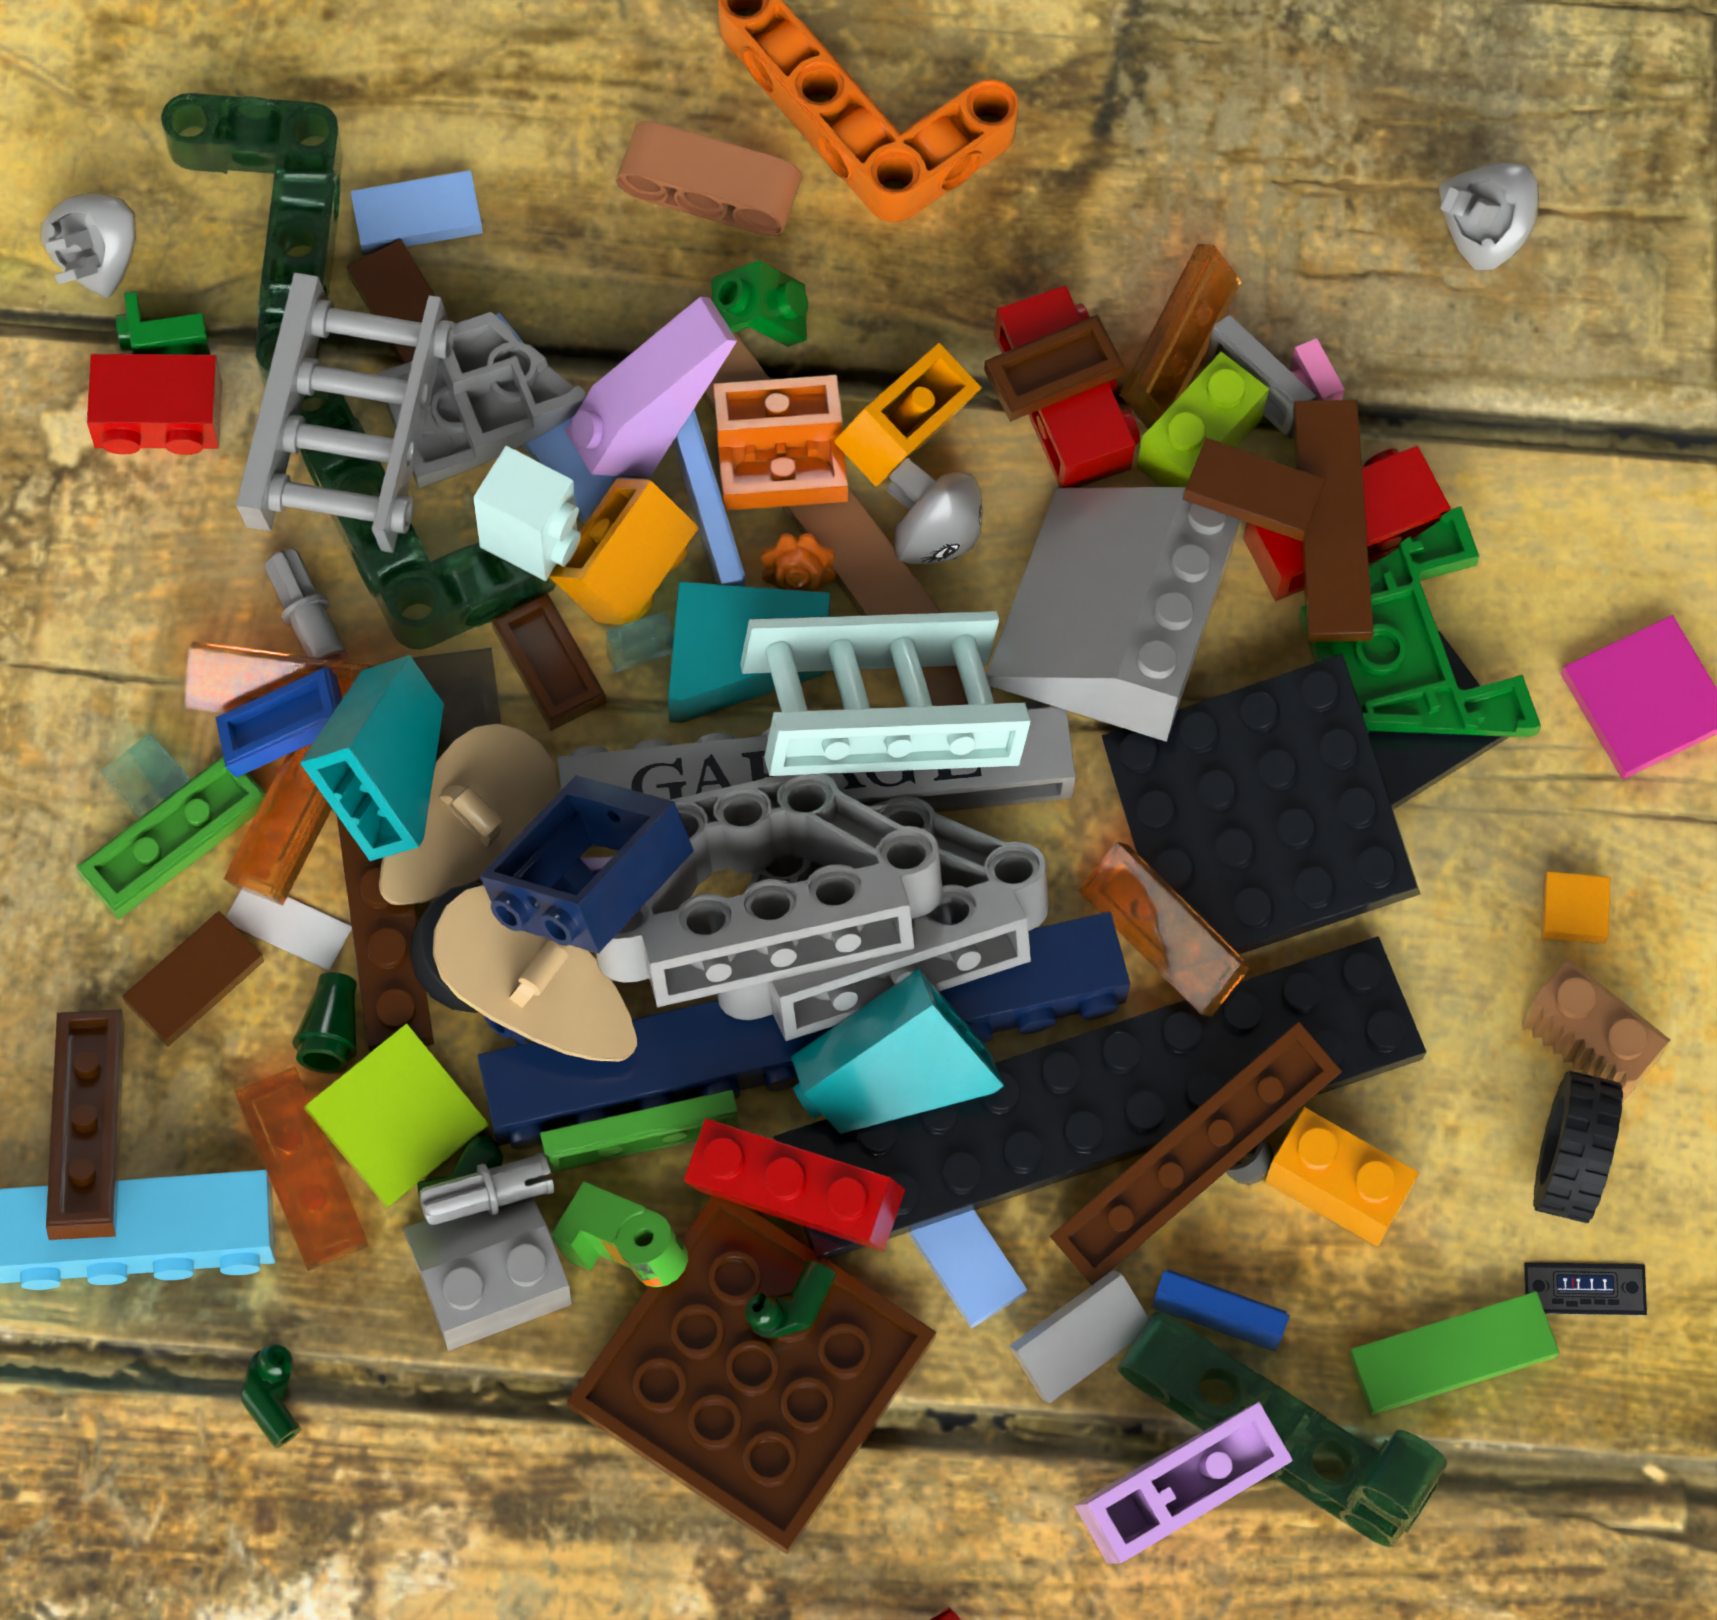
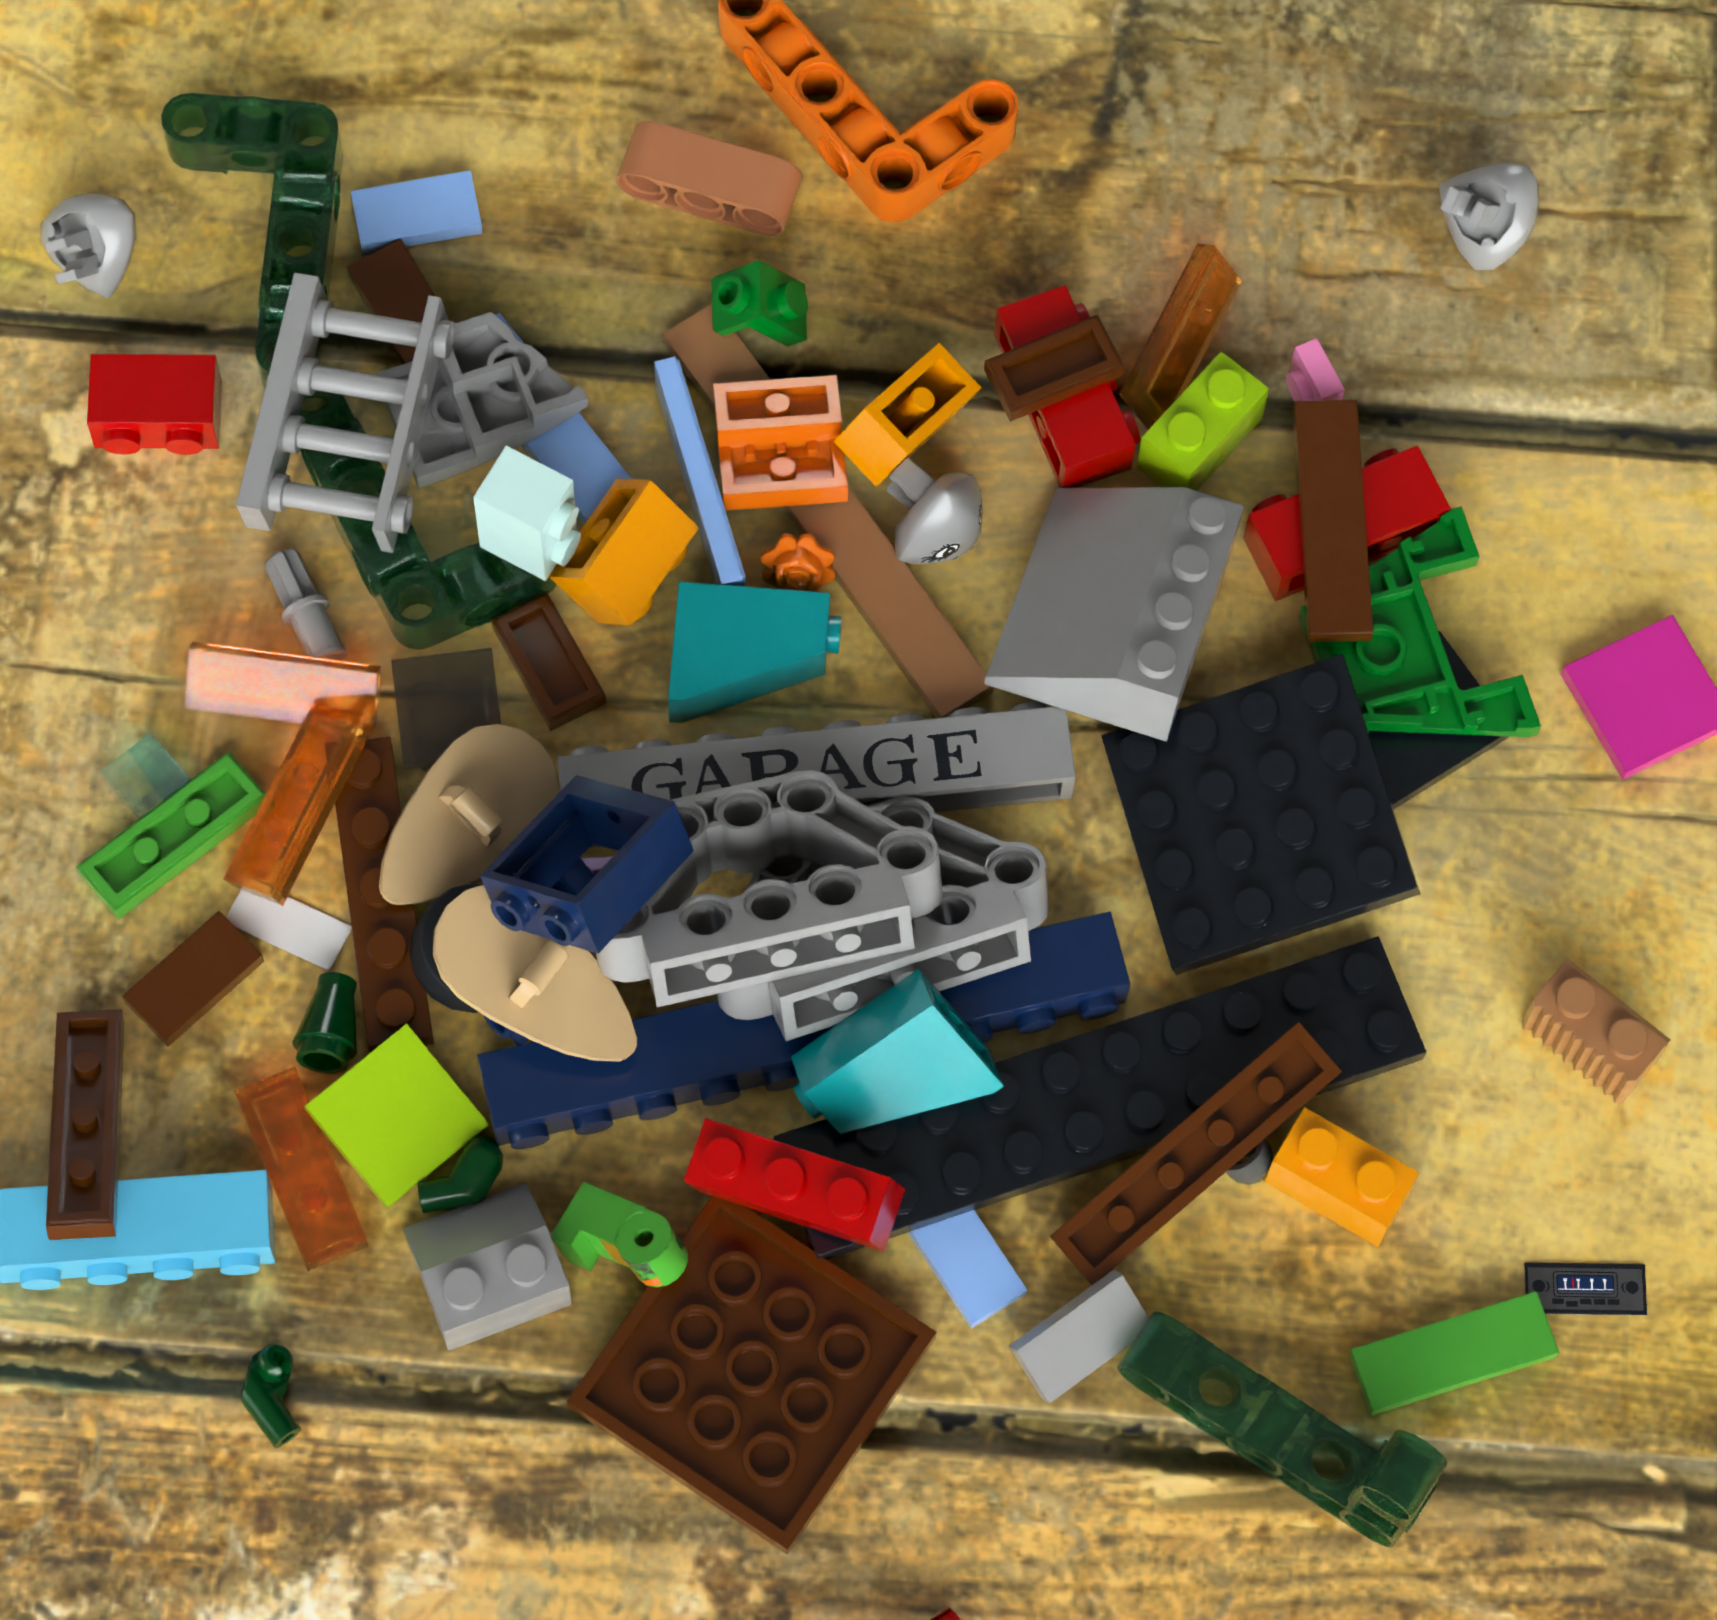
green bracket [115,291,211,355] -> none
blue tile [215,666,342,778] -> none
teal slope [300,655,444,861] -> none
light grey axle [420,1152,554,1225] -> none
bright green tile [540,1090,738,1173] -> none
lavender slope [565,297,737,478] -> none
clear light blue tile [606,612,673,673] -> none
light aqua fence [740,611,1031,776] -> none
dark green arm [745,1260,836,1338] -> none
lavender slope [1074,1402,1293,1564] -> none
clear orange tile [1078,841,1251,1016] -> none
blue tile [1151,1270,1290,1352] -> none
reddish brown tile [1183,437,1325,542] -> none
light grey tile [1205,314,1316,439] -> none
black tyre [1533,1070,1623,1223] -> none
light orange tile [1541,871,1611,944] -> none

